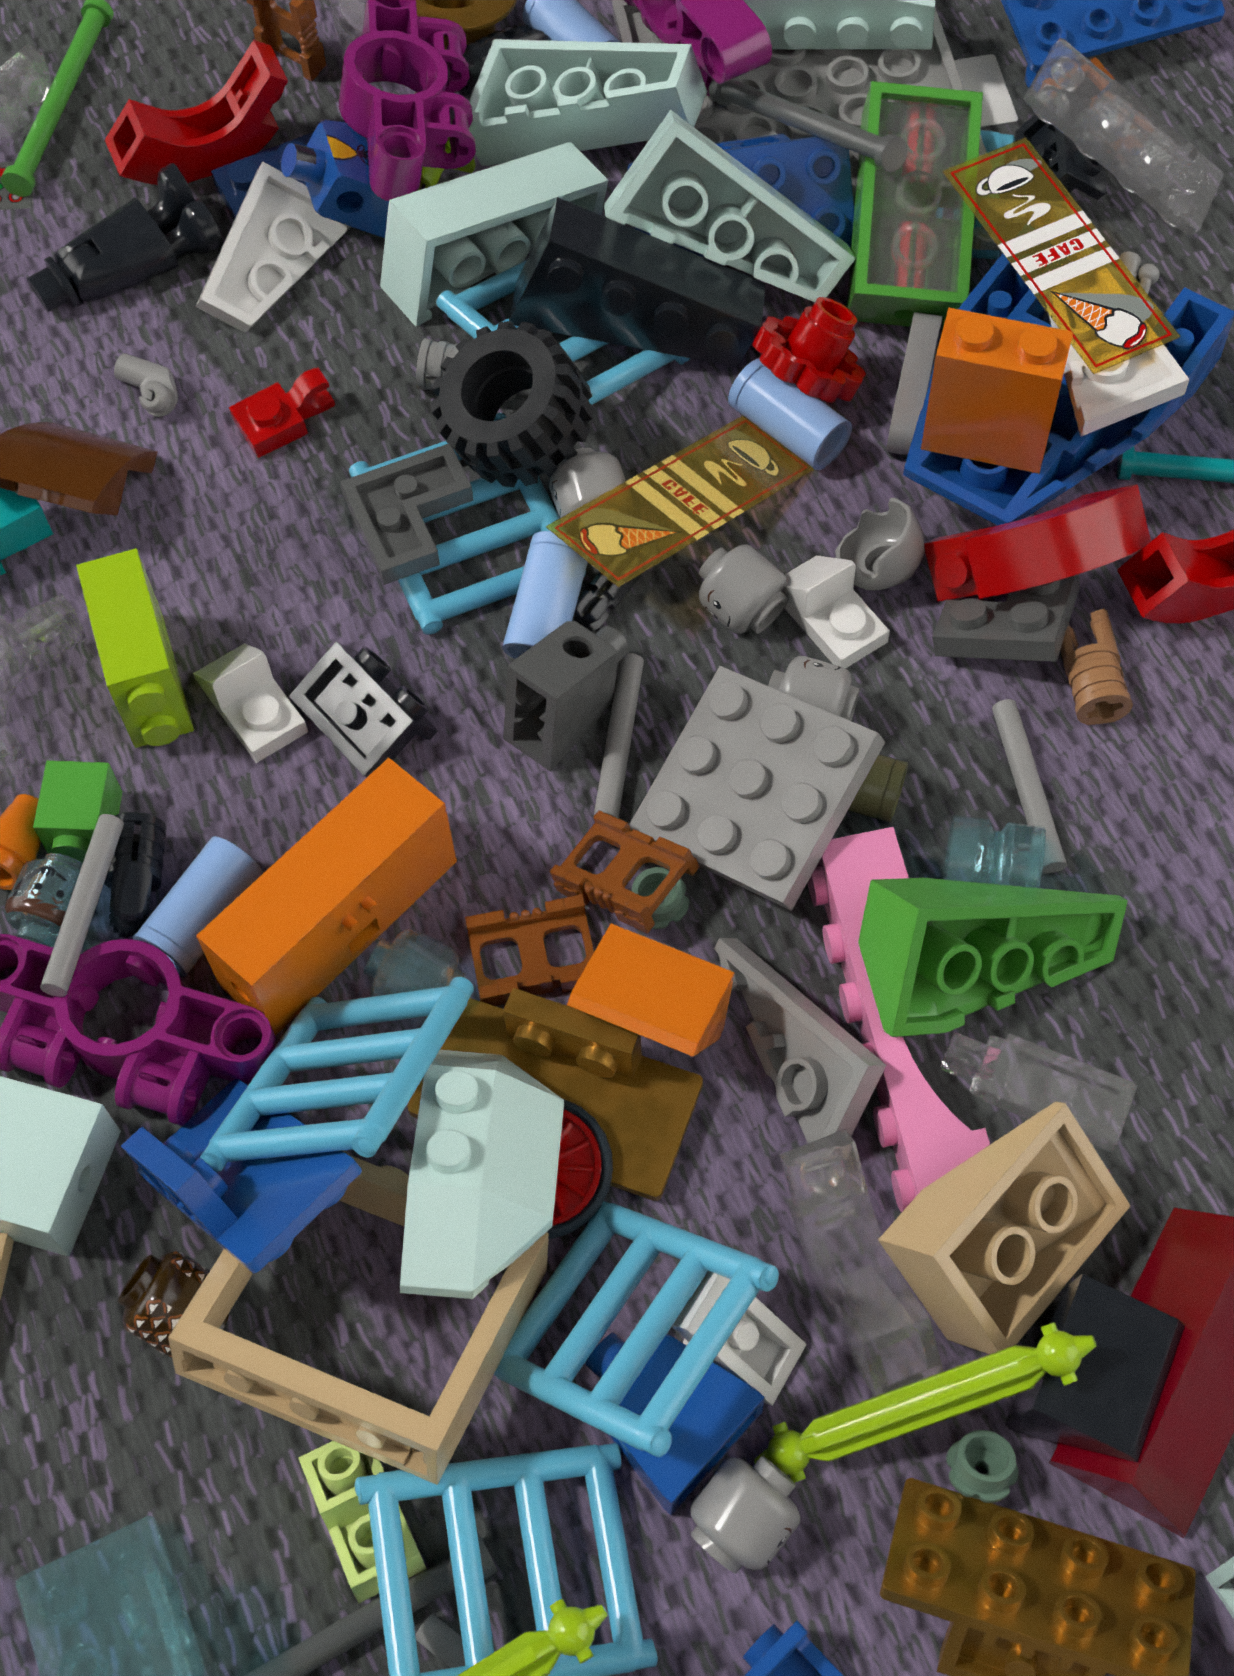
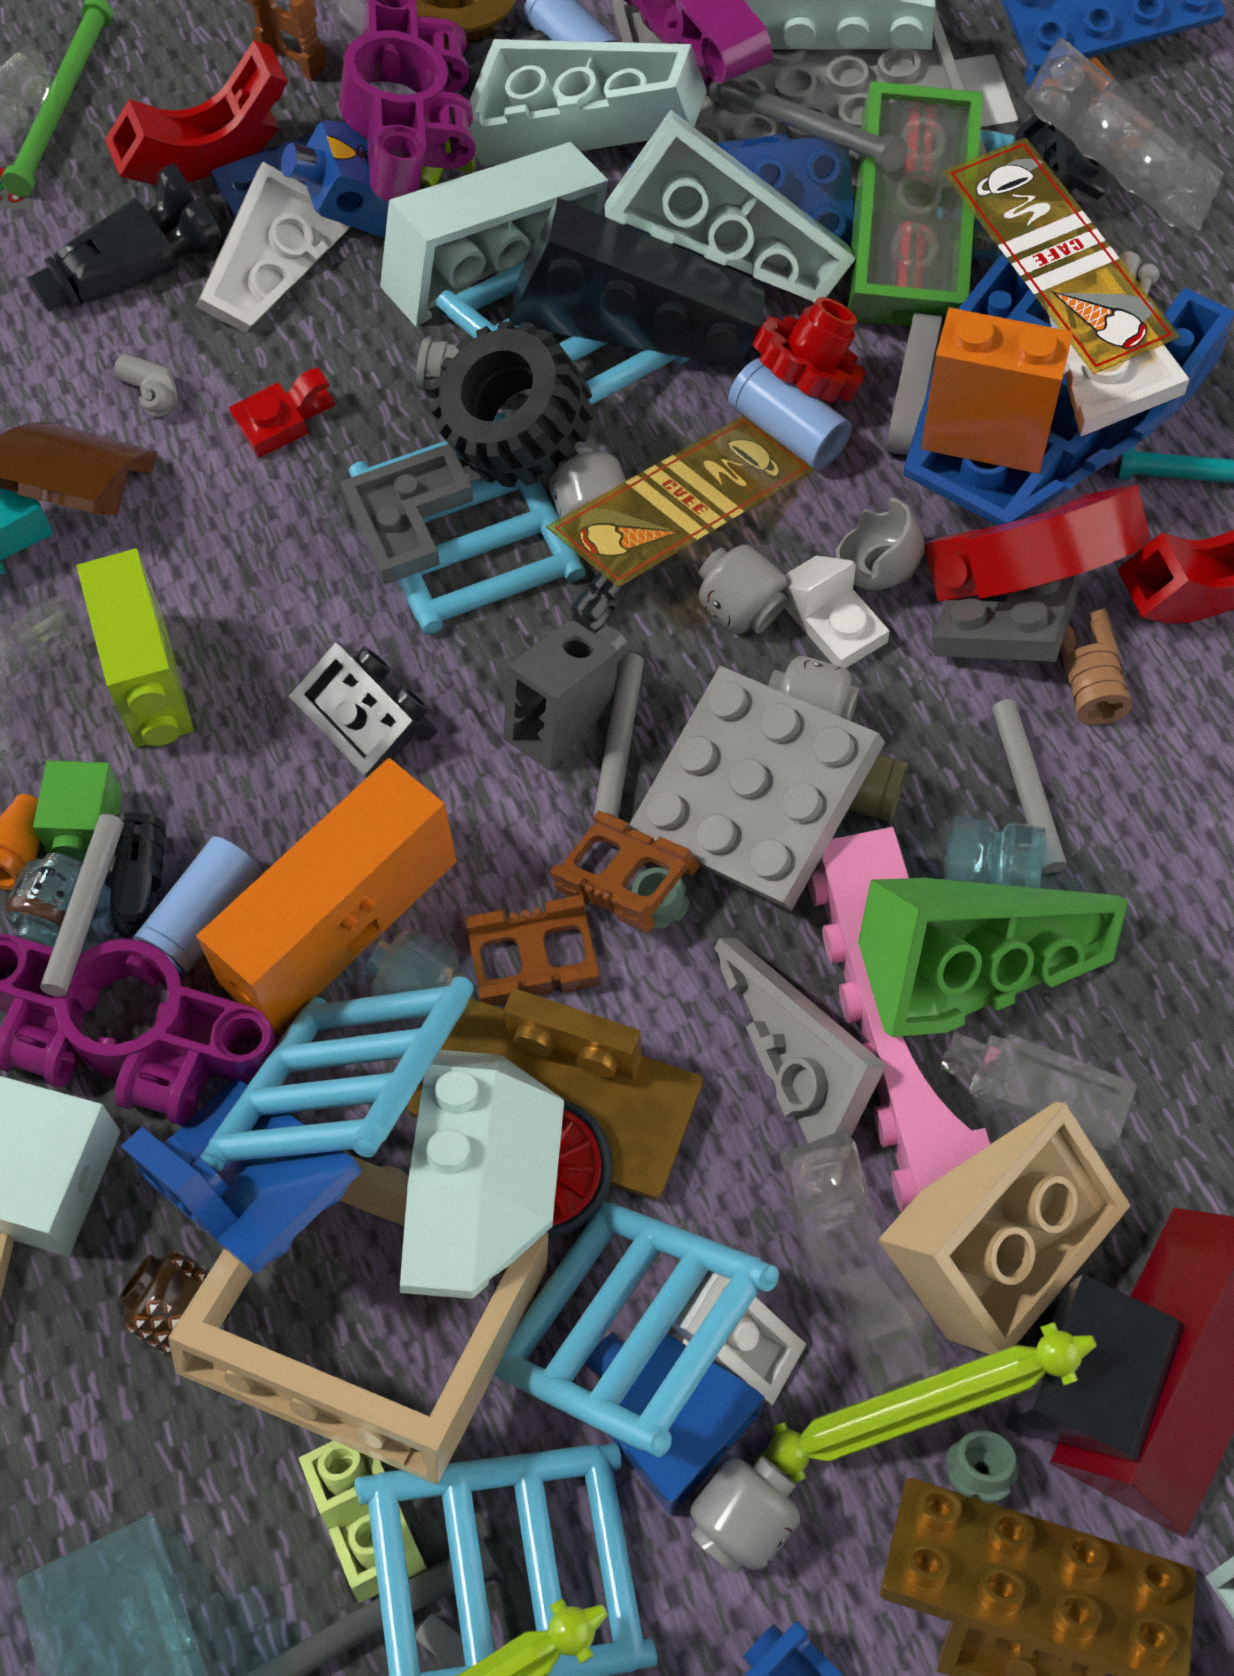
white slope [193,643,308,763] -> none
light blue pin [502,531,590,659] -> none
orange slope [567,923,735,1057] -> none

